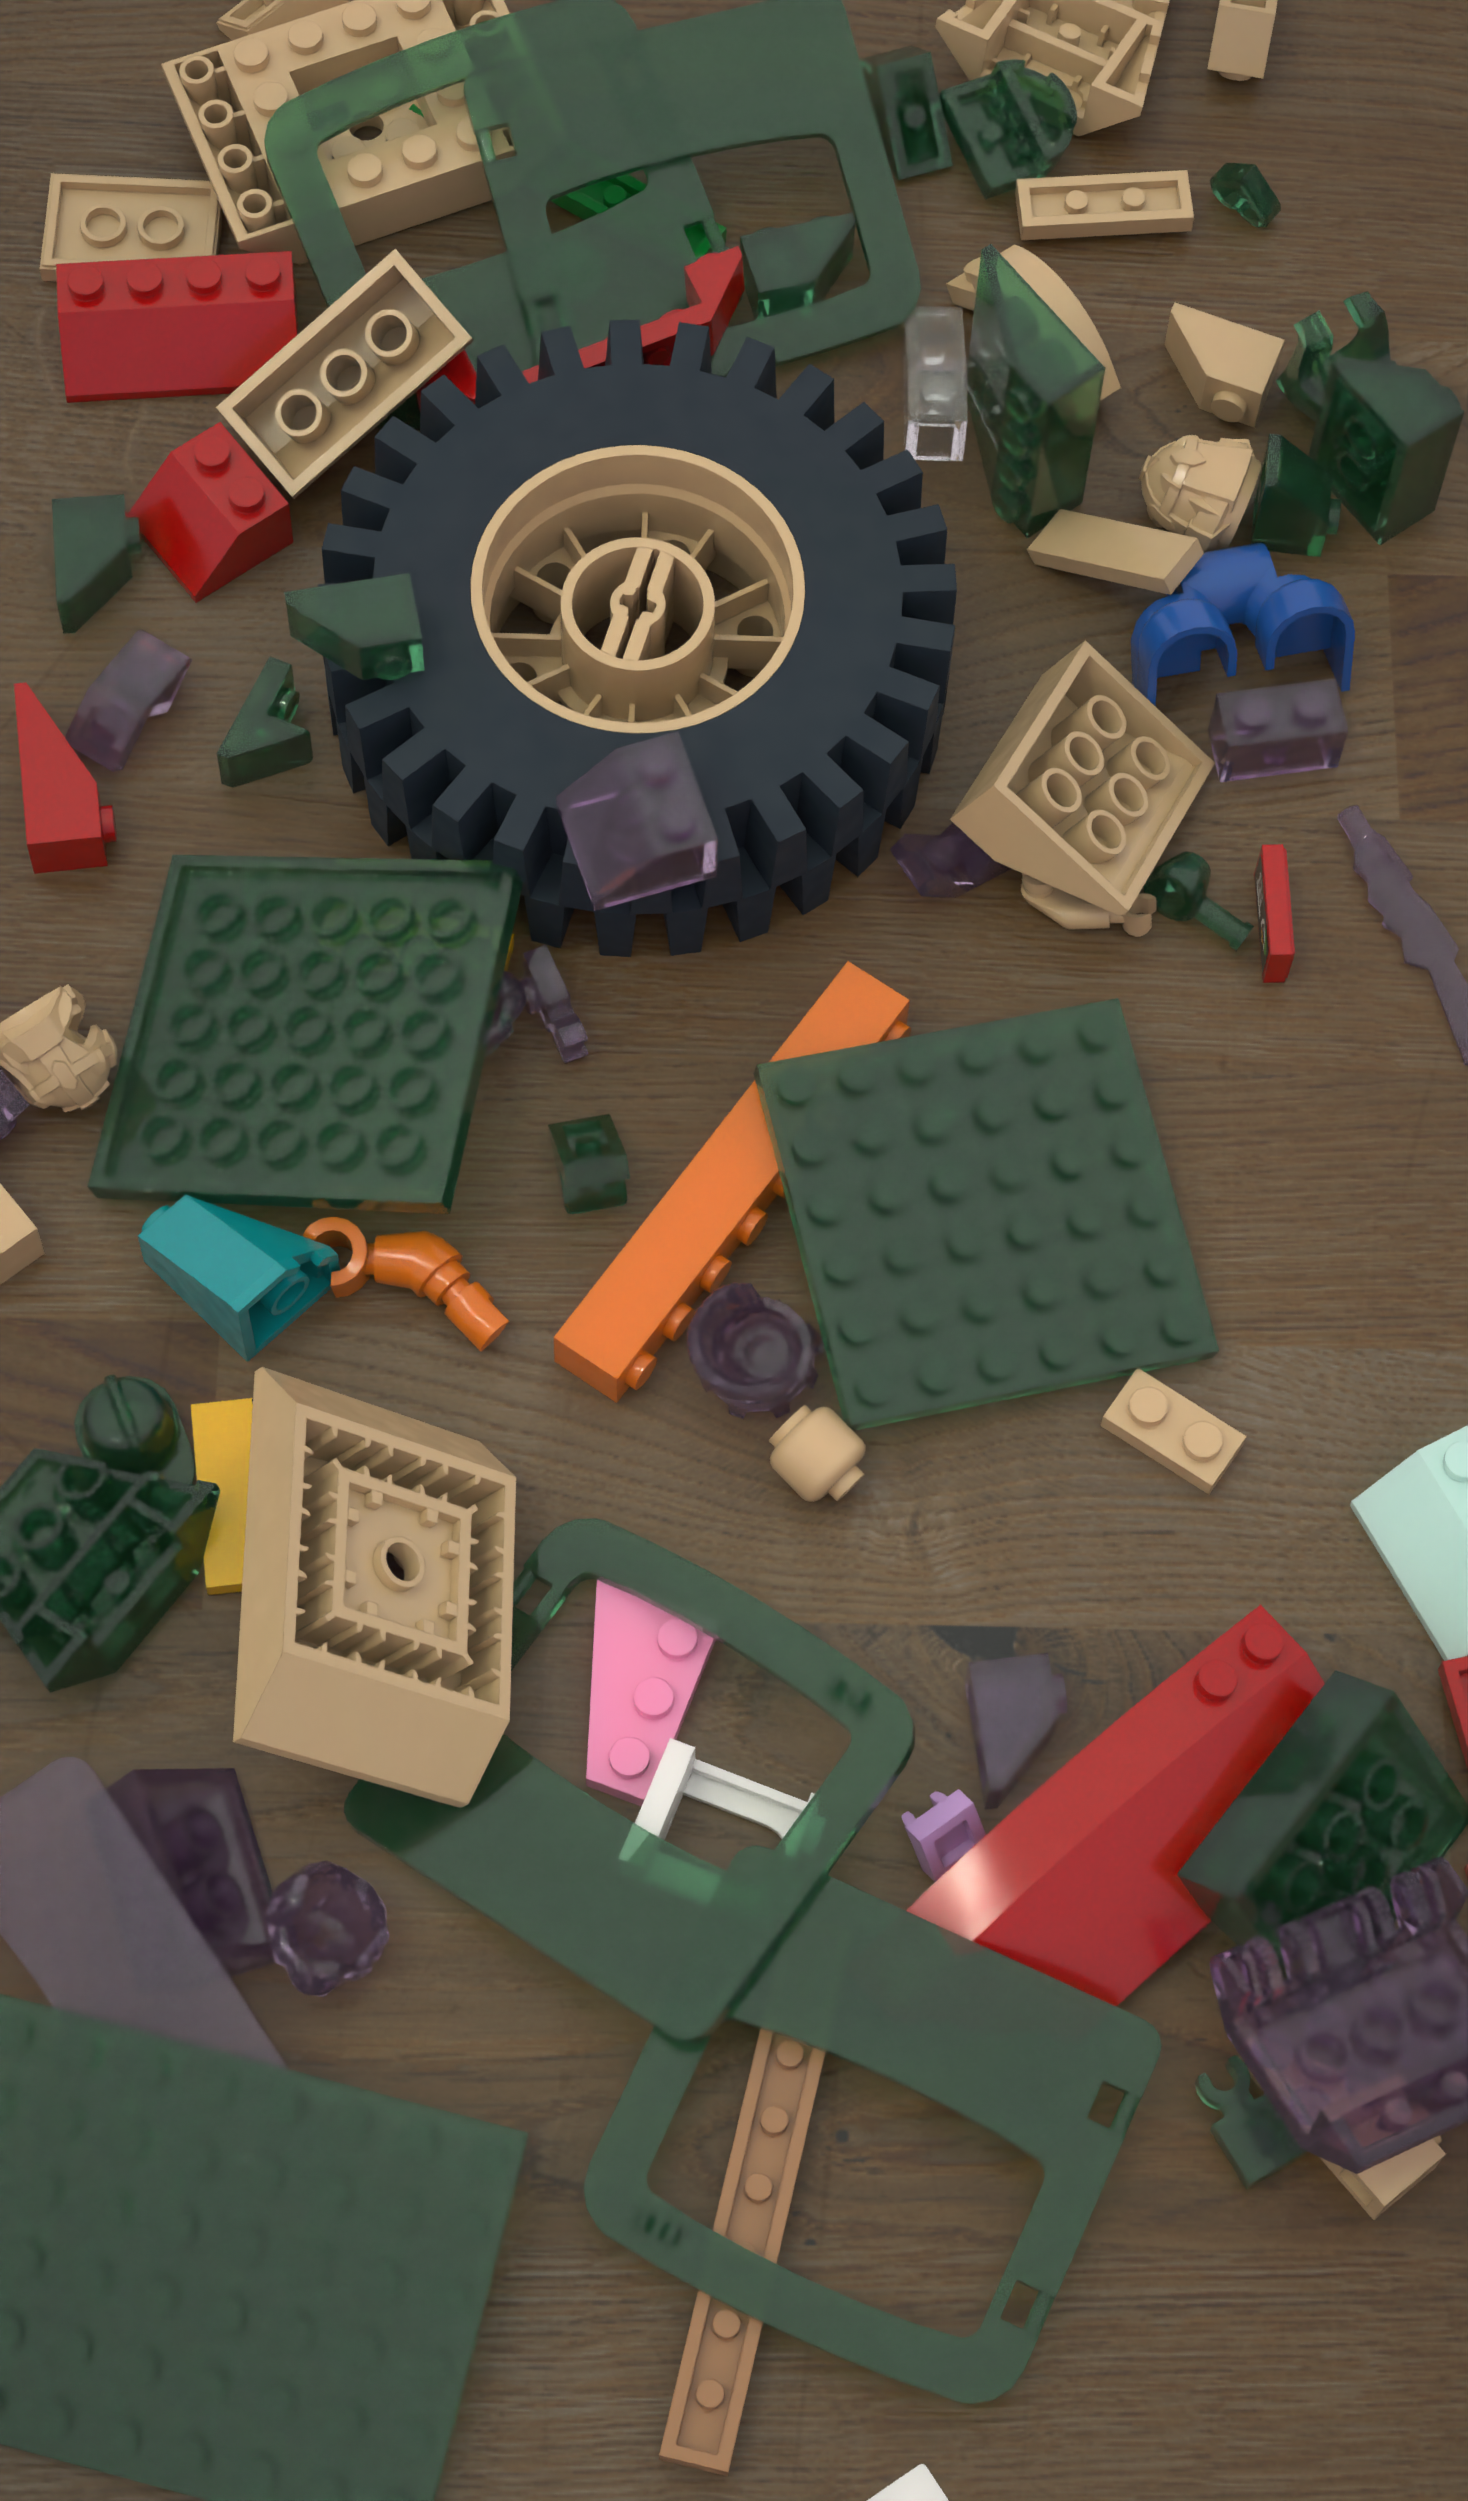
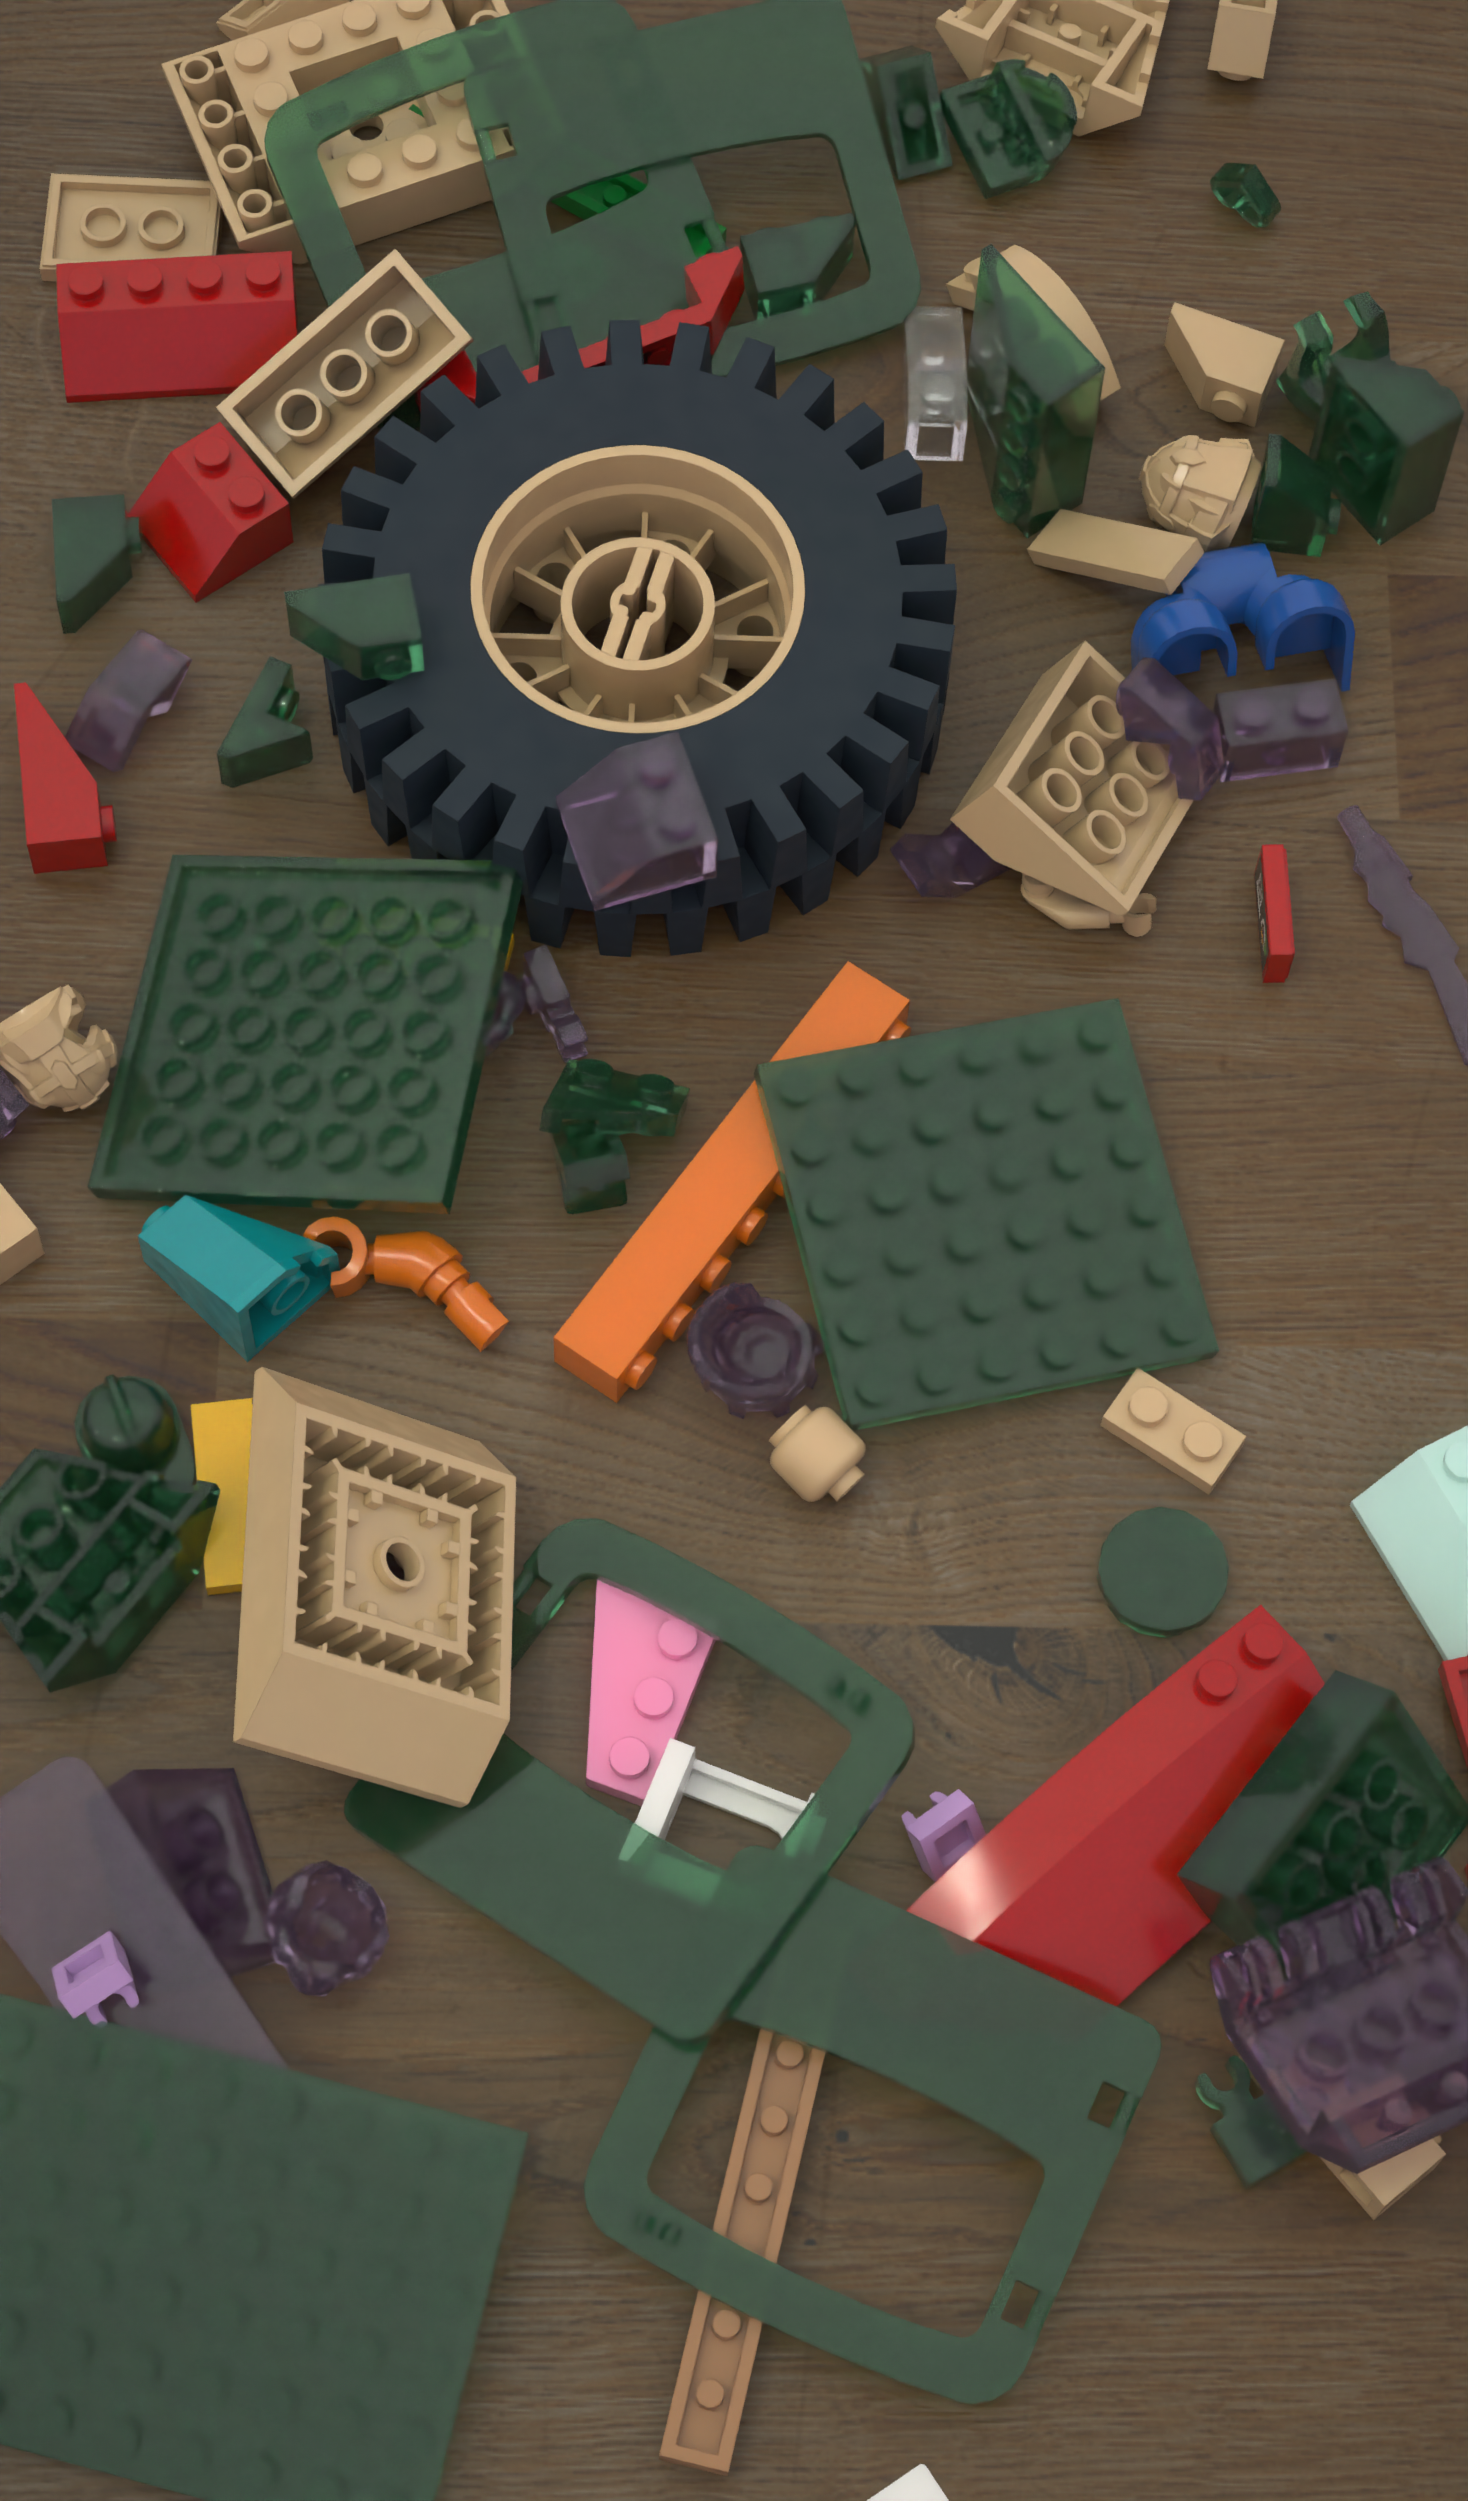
clear purple slope [964,1653,1067,1809] -> none
tan plate [1015,170,1194,240] -> none
clear green bar [1143,851,1254,951] -> none
none -> lavender tile [51,1930,139,2028]
none -> clear green wing [539,1059,690,1136]
none -> clear green tile [1096,1507,1229,1638]
none -> clear purple slope [1116,657,1225,801]

